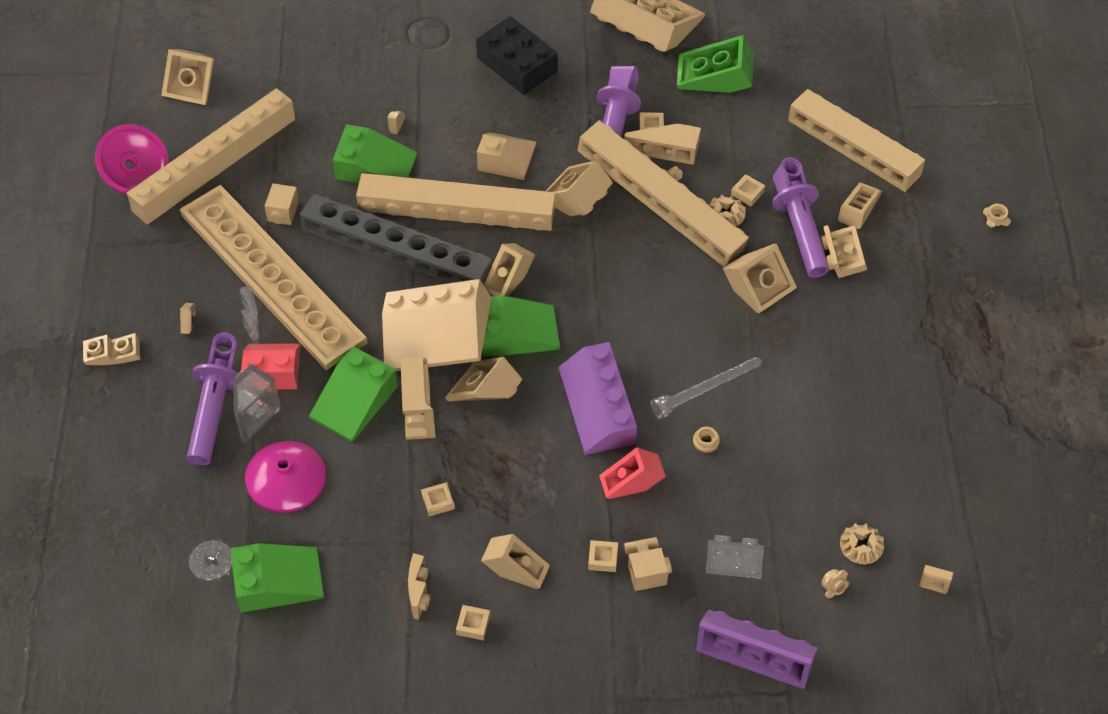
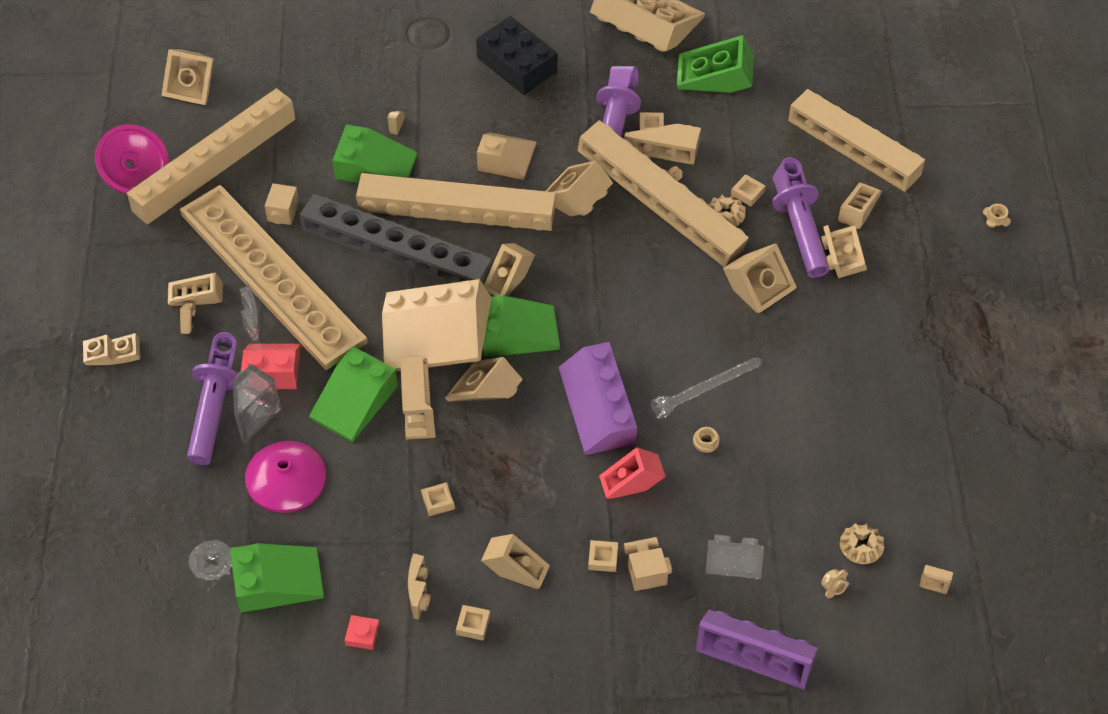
none -> tan slope [168,272,223,306]
none -> coral plate [345,615,380,650]

